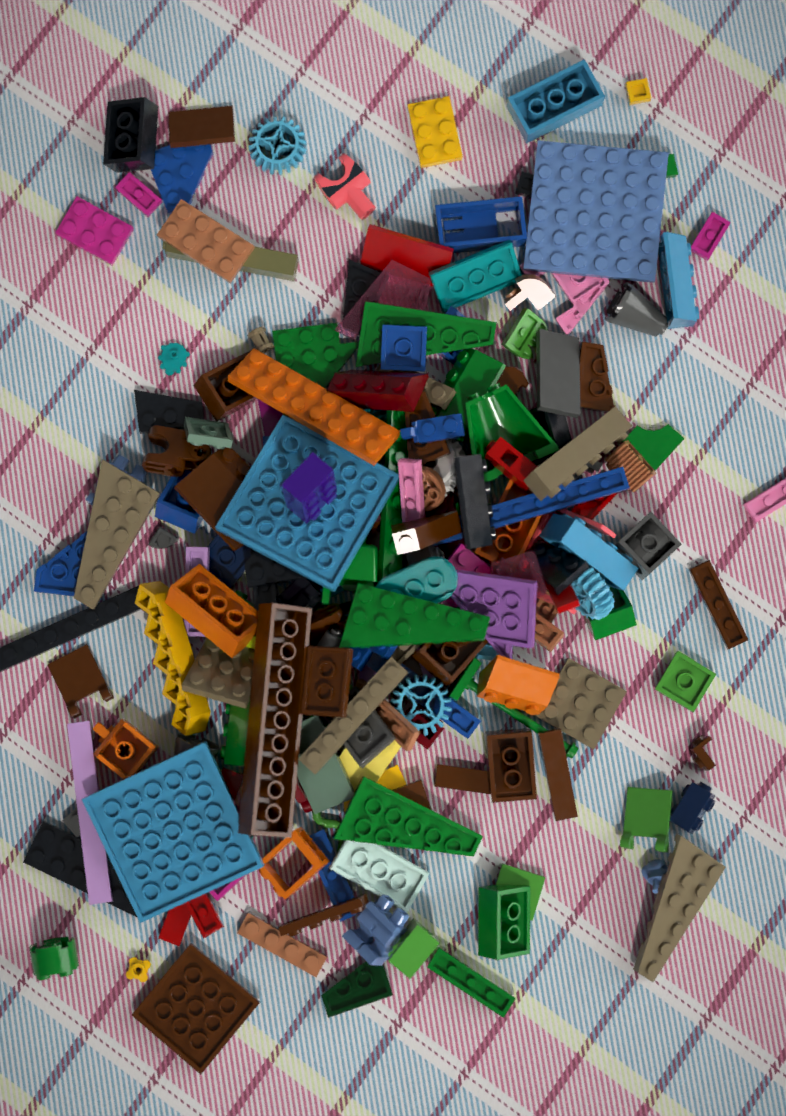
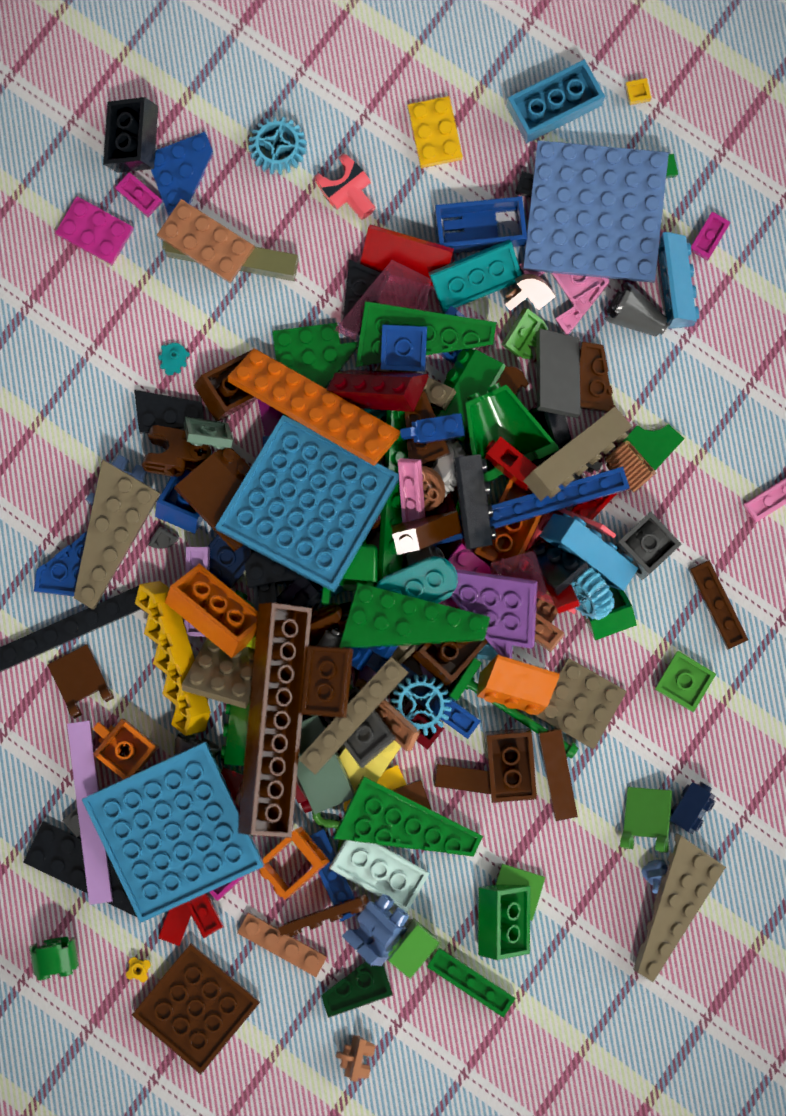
reddish brown tile [169,105,235,148] -> none
dark tan bush [247,327,274,353] -> none
dark purple piece [281,452,337,524] -> none
reddish brown bracket [689,735,716,771] -> none
none -> nougat hips [336,1035,376,1082]

